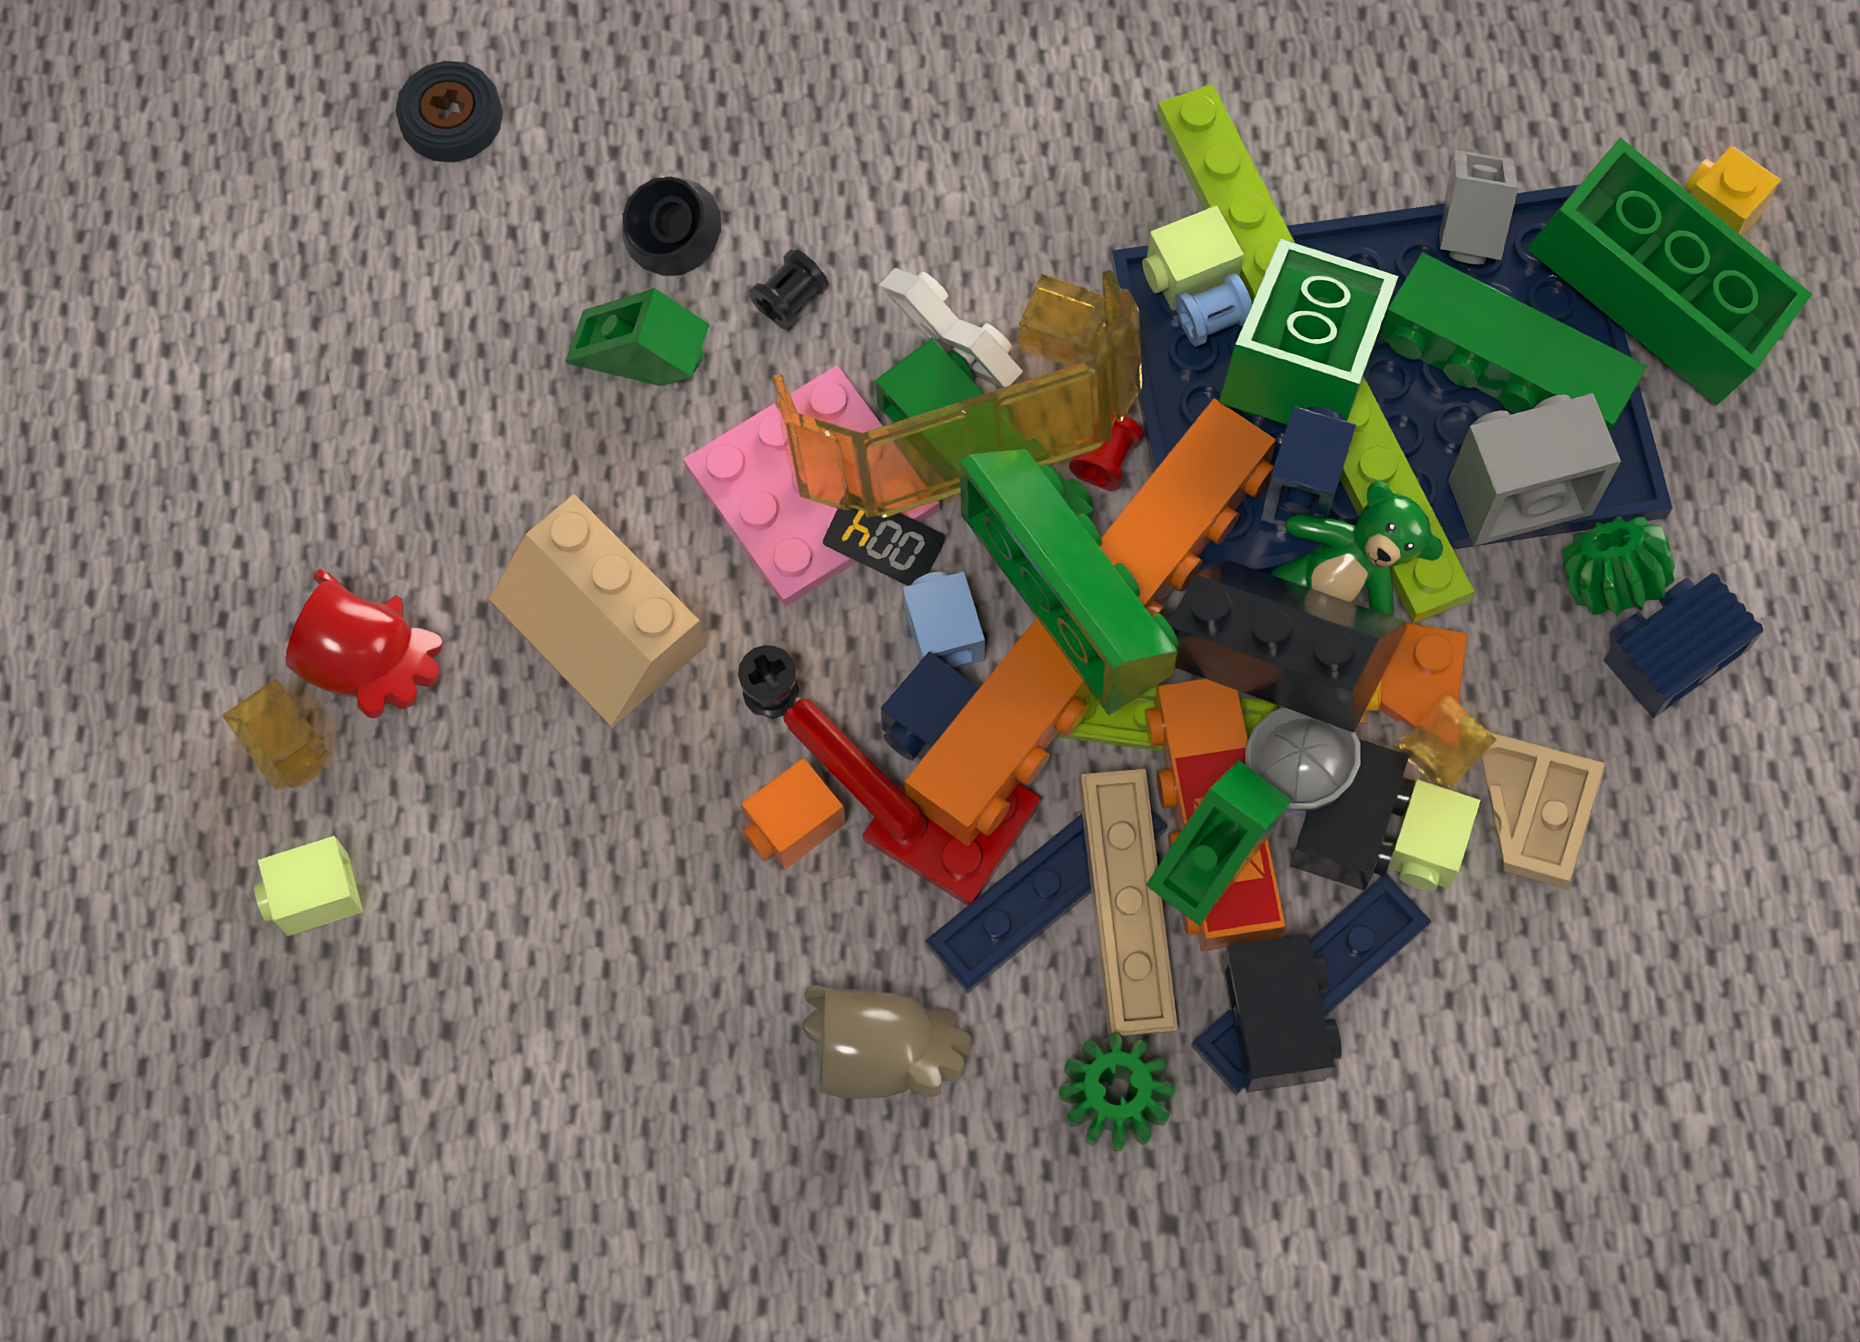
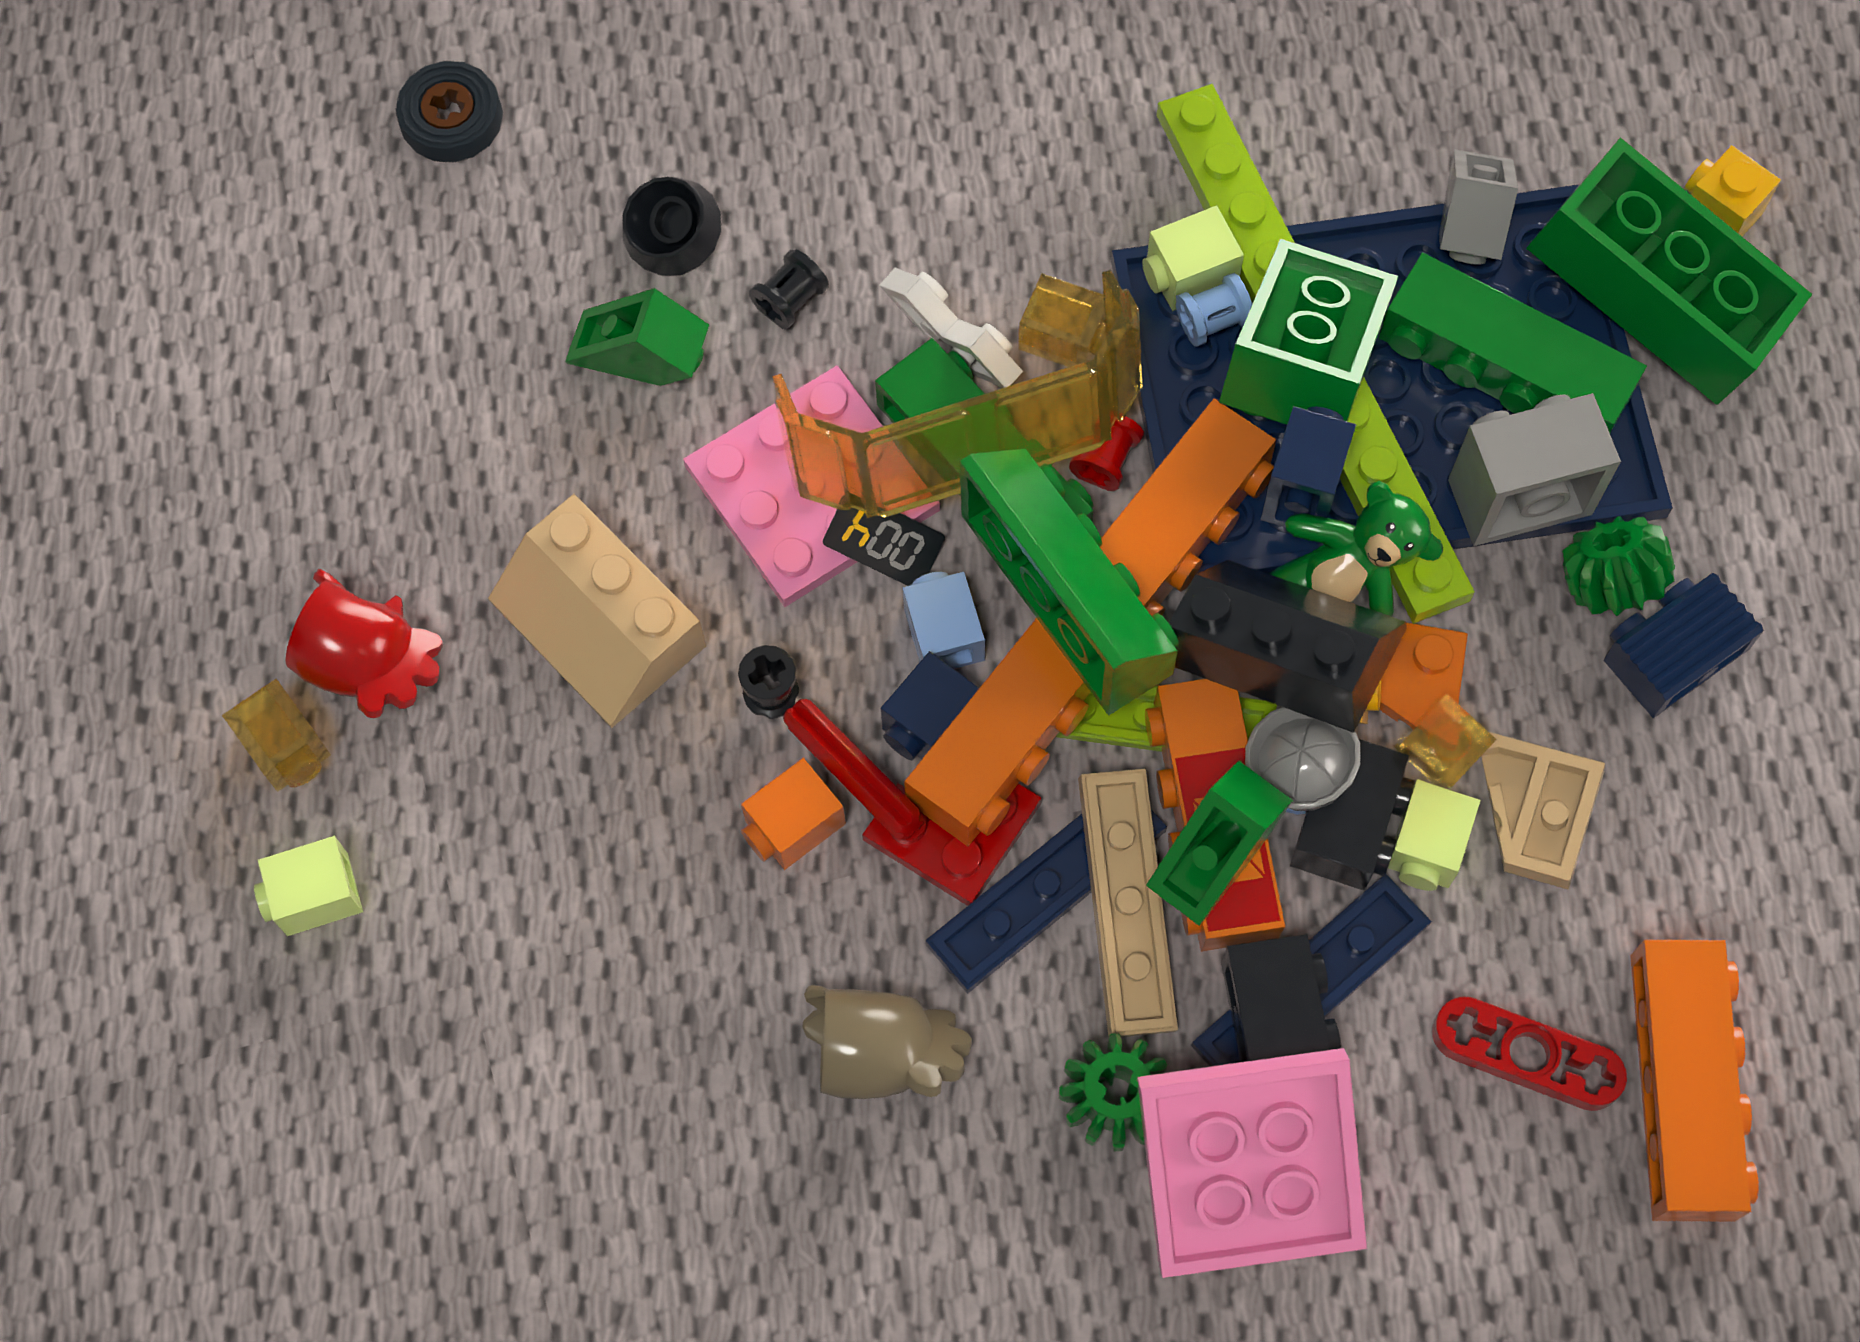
none -> bright pink plate [1137,1048,1367,1278]
none -> red beam [1432,997,1627,1111]
none -> orange brick [1630,940,1759,1222]

